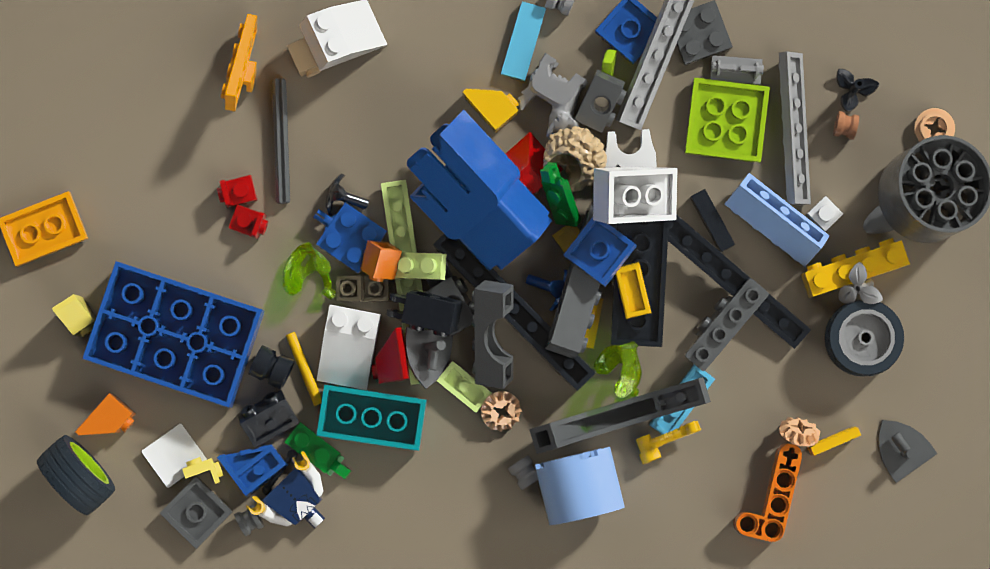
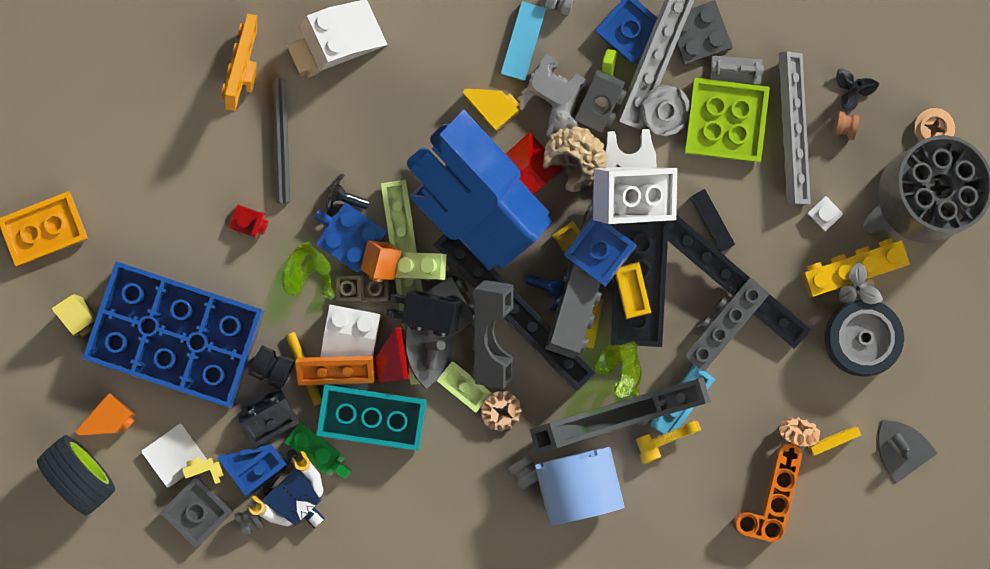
red bracket [217,175,258,208] -> none
green hinge [540,162,581,227] -> none
light blue brick [725,173,830,267] -> none
none -> orange plate [295,355,375,385]
none -> light grey tile [640,85,690,136]

